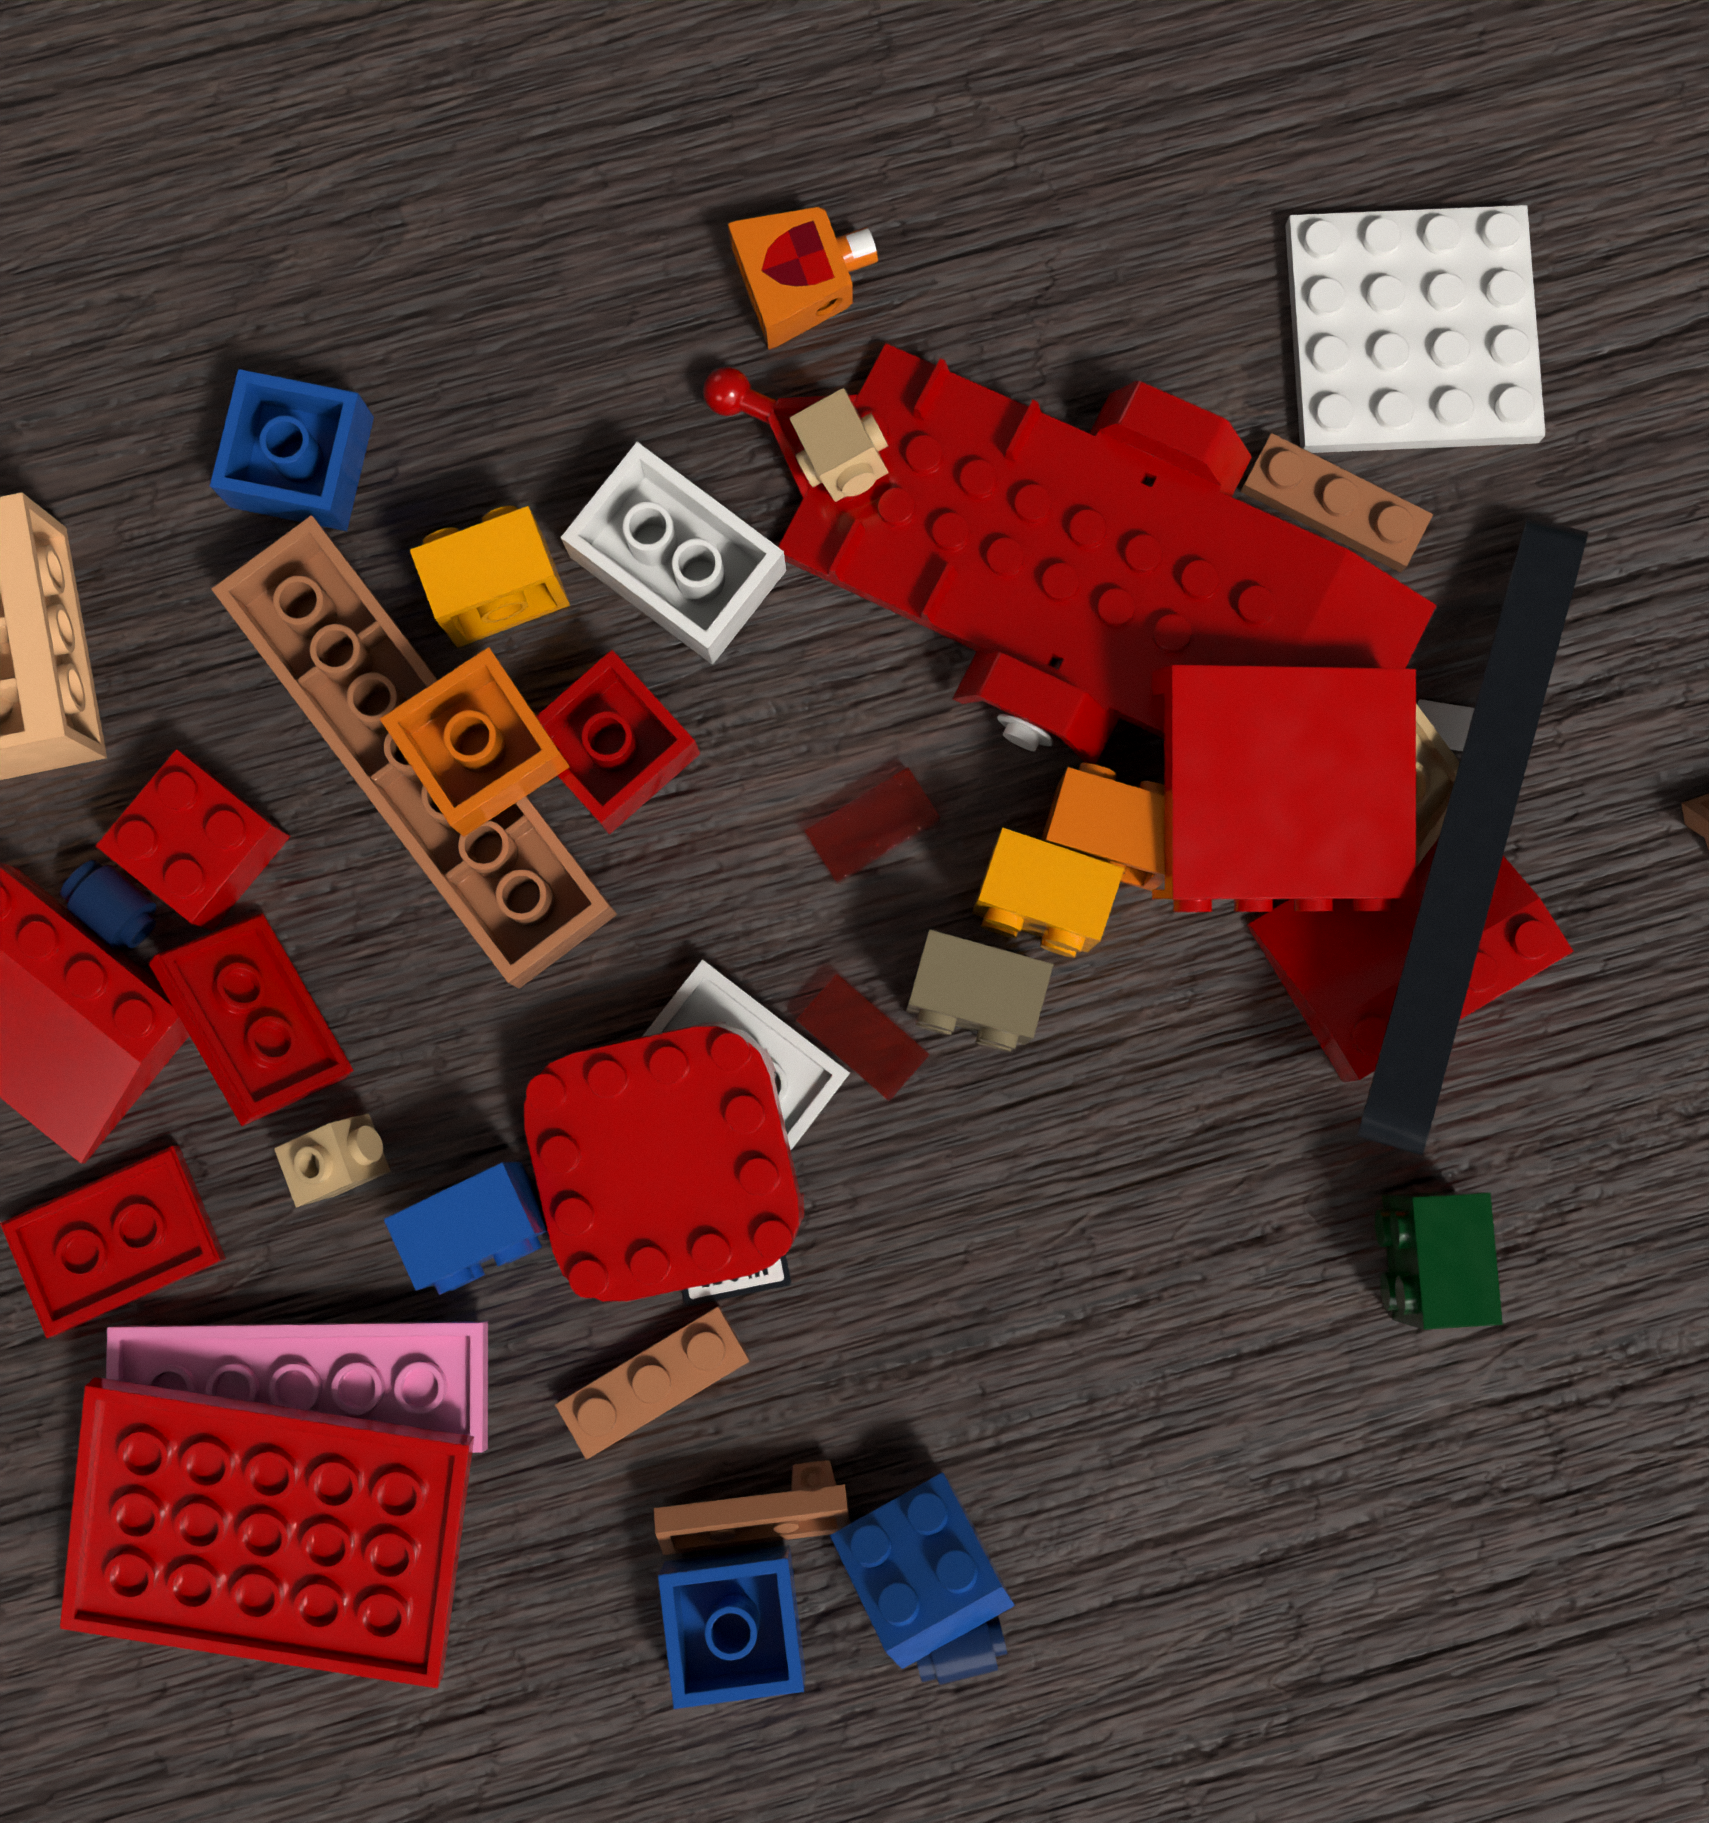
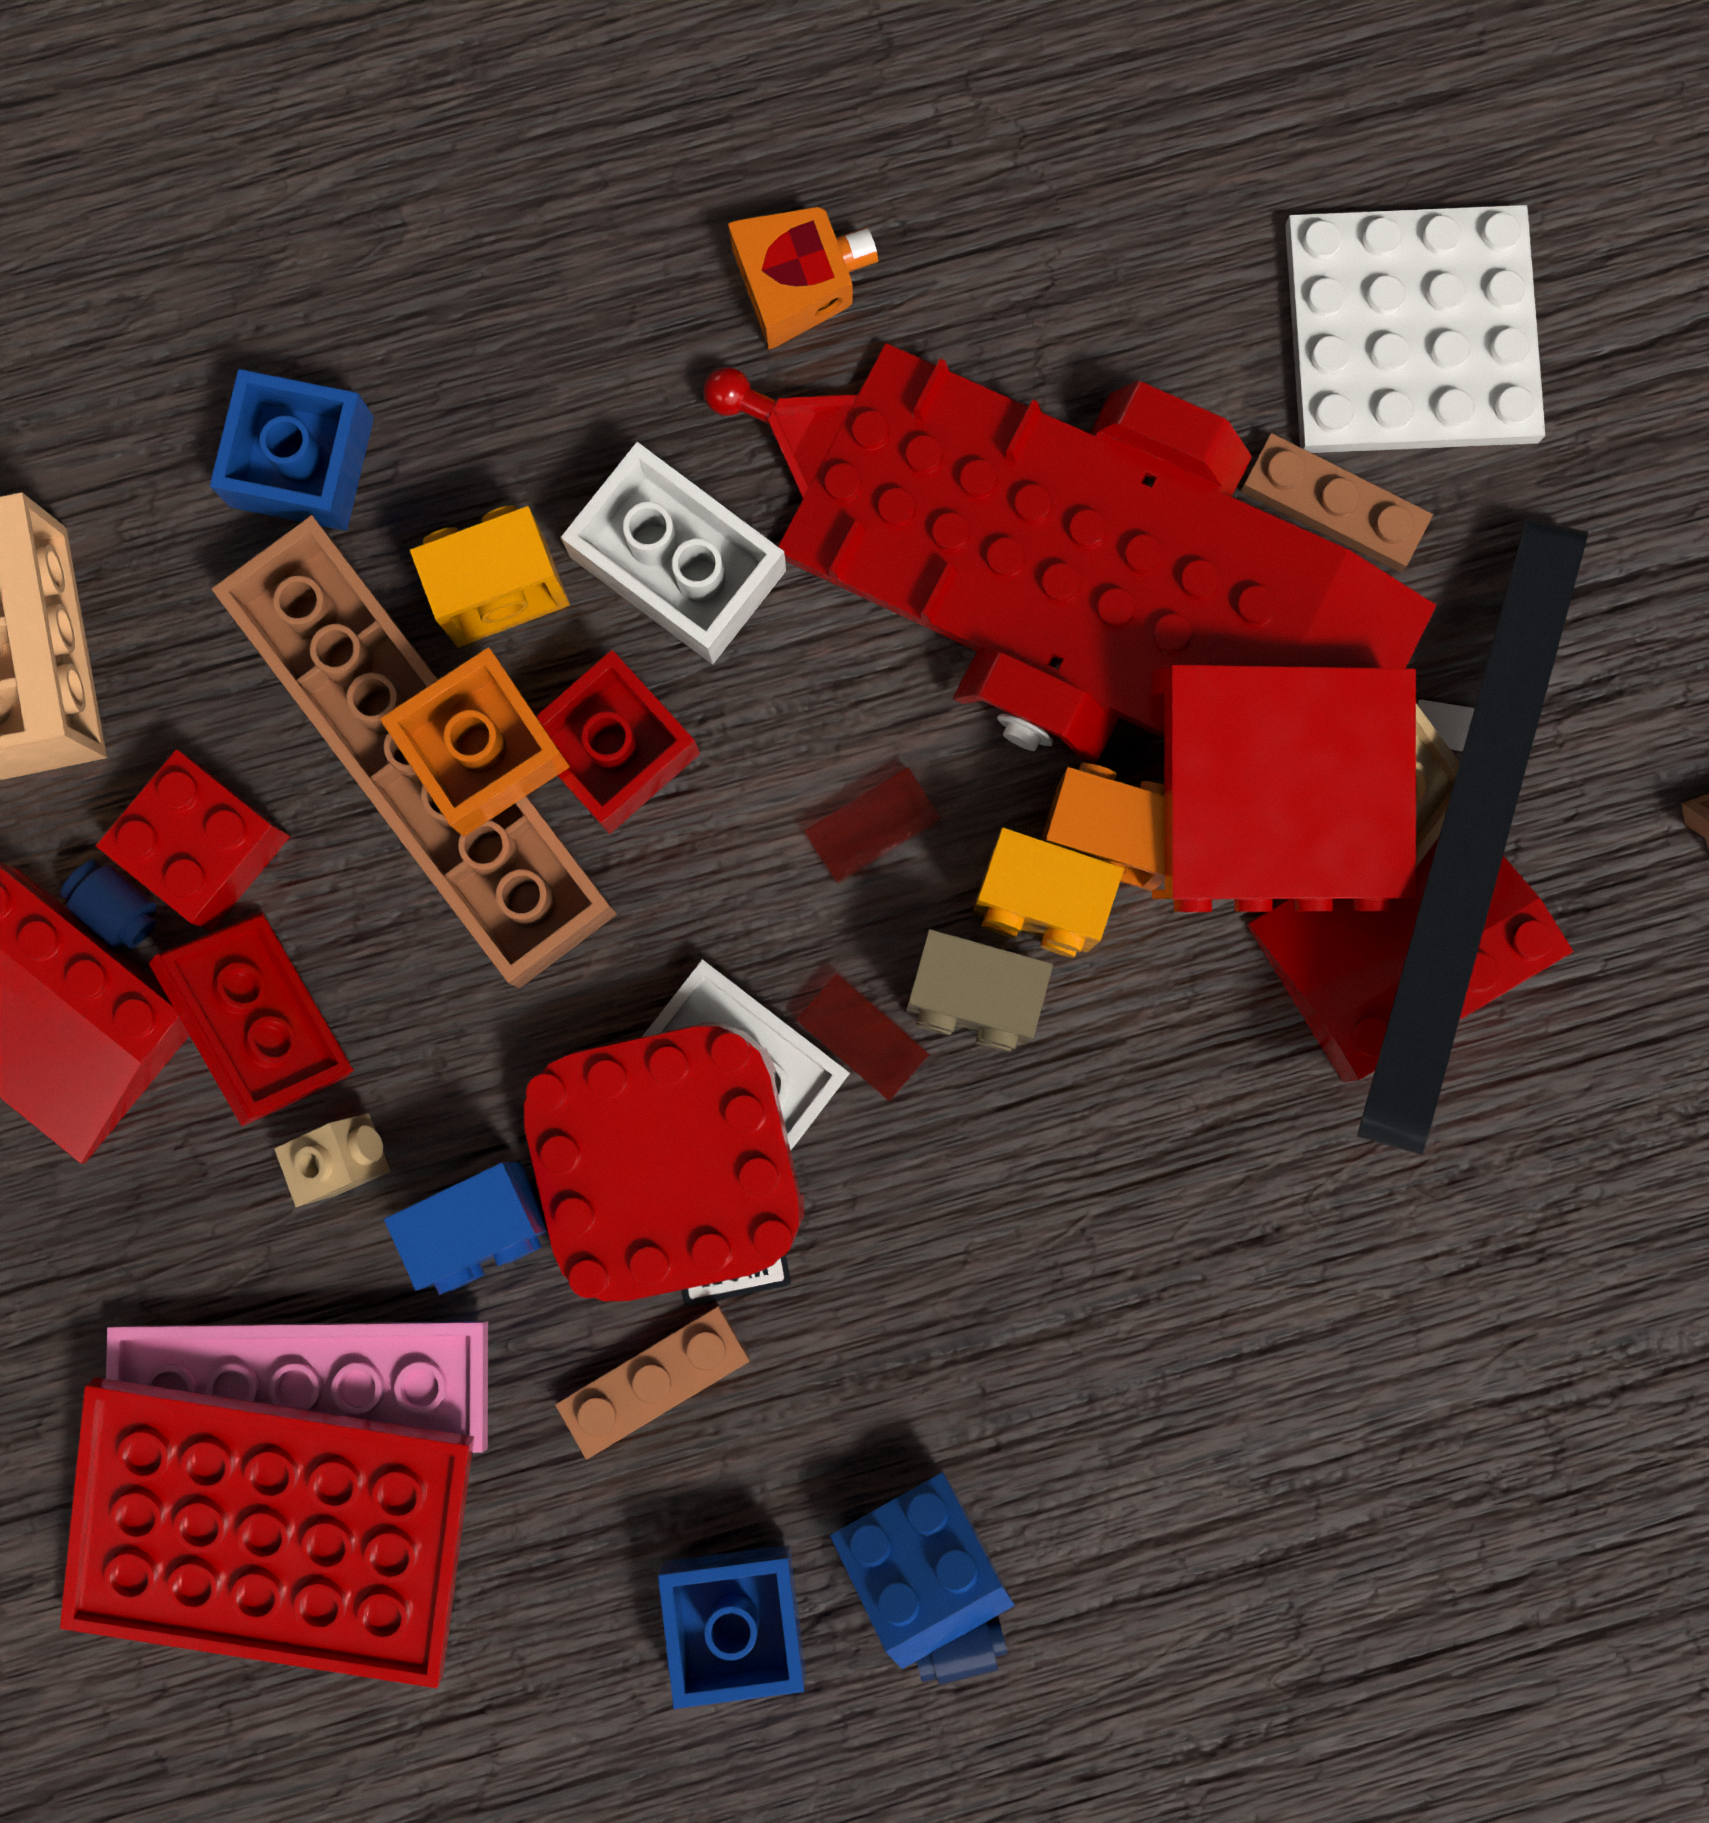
red tile [0,1146,226,1338] -> none
nougat hinge [654,1460,851,1555] -> none
tan brick [790,388,889,502] -> none
dark green brick [1375,1191,1503,1330] -> none

